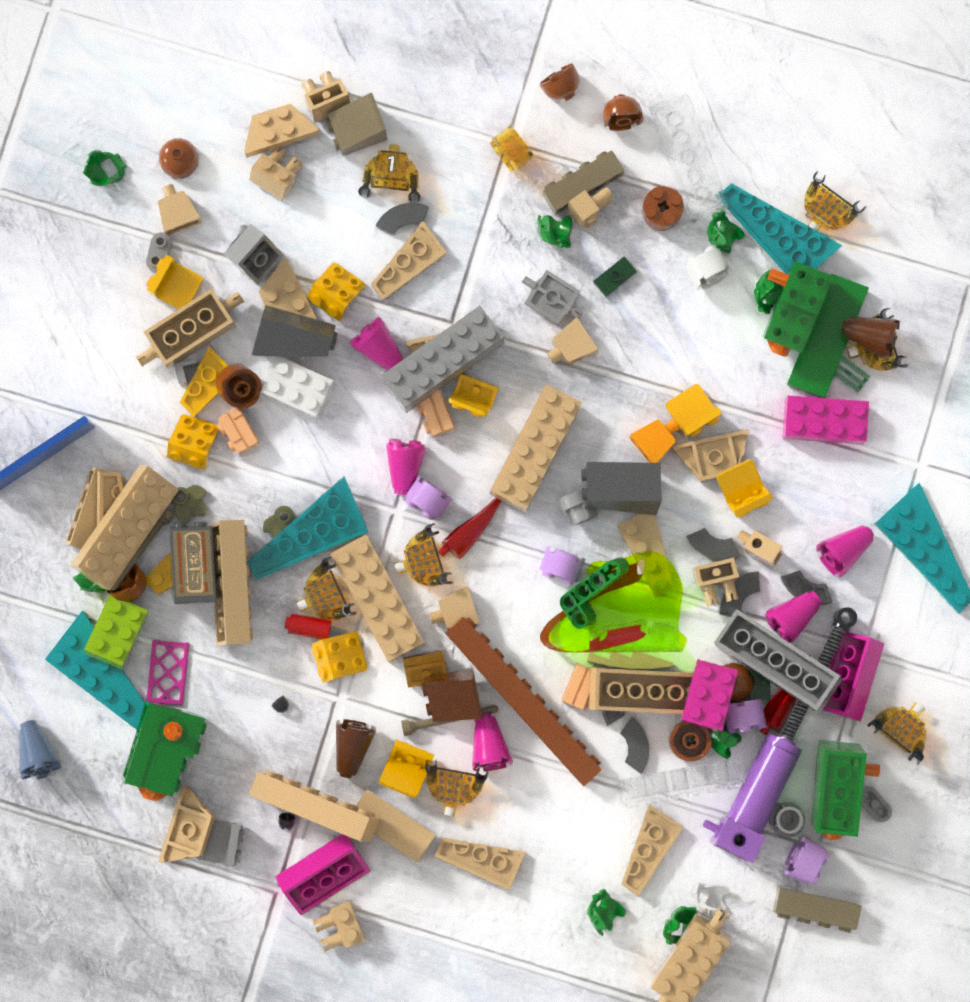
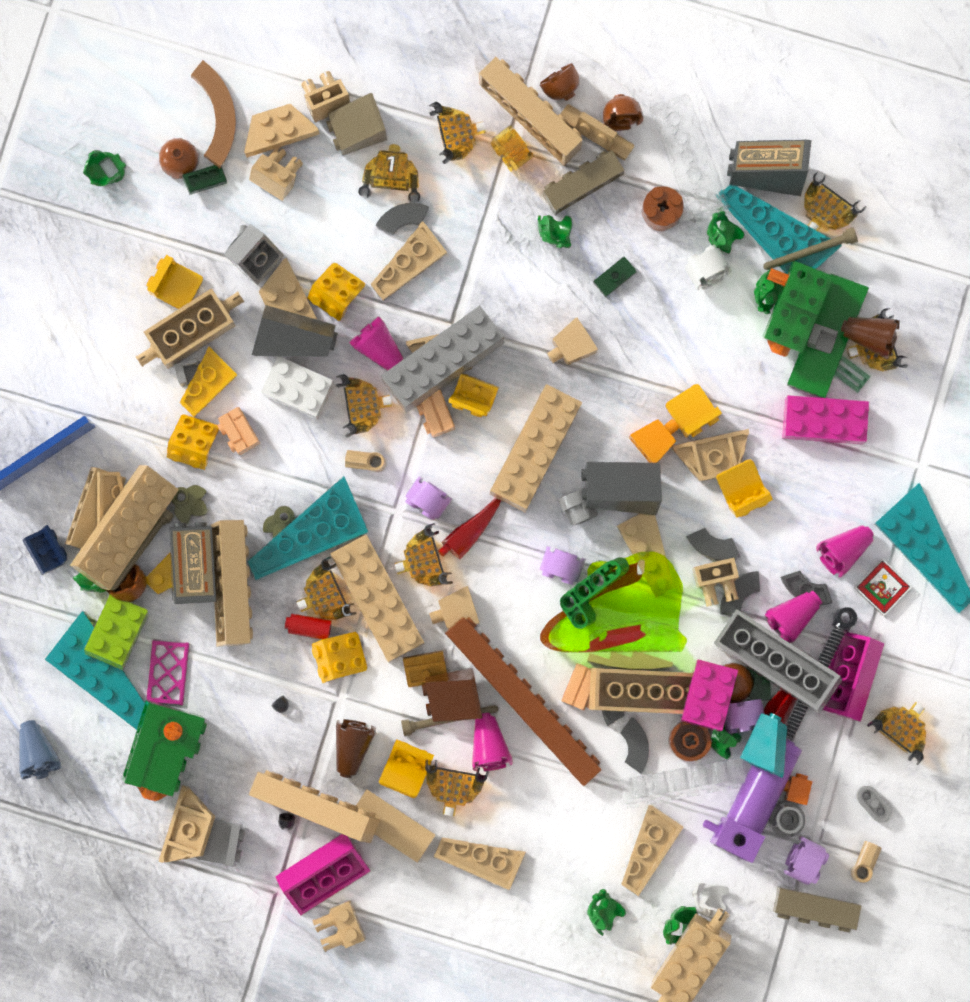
light grey plate [146,232,172,273] -> none
tan torso [158,184,202,235] -> none
dark orange brick [216,363,262,409] -> none
dark pink cone [386,439,426,495] -> none
light grey plate [521,269,583,325] -> none
tan brick [567,187,613,230] -> none
tan torso [736,530,783,570] -> none
green piece [811,740,880,840] -> none
none -> dark blue bracket [22,525,67,575]
none -> dark green plate [182,165,227,195]
none -> medium nougat tile [191,60,236,168]
none -> clear yellow torso [336,374,392,438]
none -> tan piece [345,450,387,472]
none -> clear yellow torso [429,102,486,164]
none -> tan brick [479,57,583,166]
none -> tan bracket [561,104,635,161]
none -> slope [727,139,812,197]
none -> slope [740,713,787,778]
none -> dark tan piece [763,227,859,270]
none -> orange brick [783,773,813,805]
none -> light grey panel [807,324,838,354]
none -> tan piece [851,841,882,883]
none -> tile [854,559,912,616]

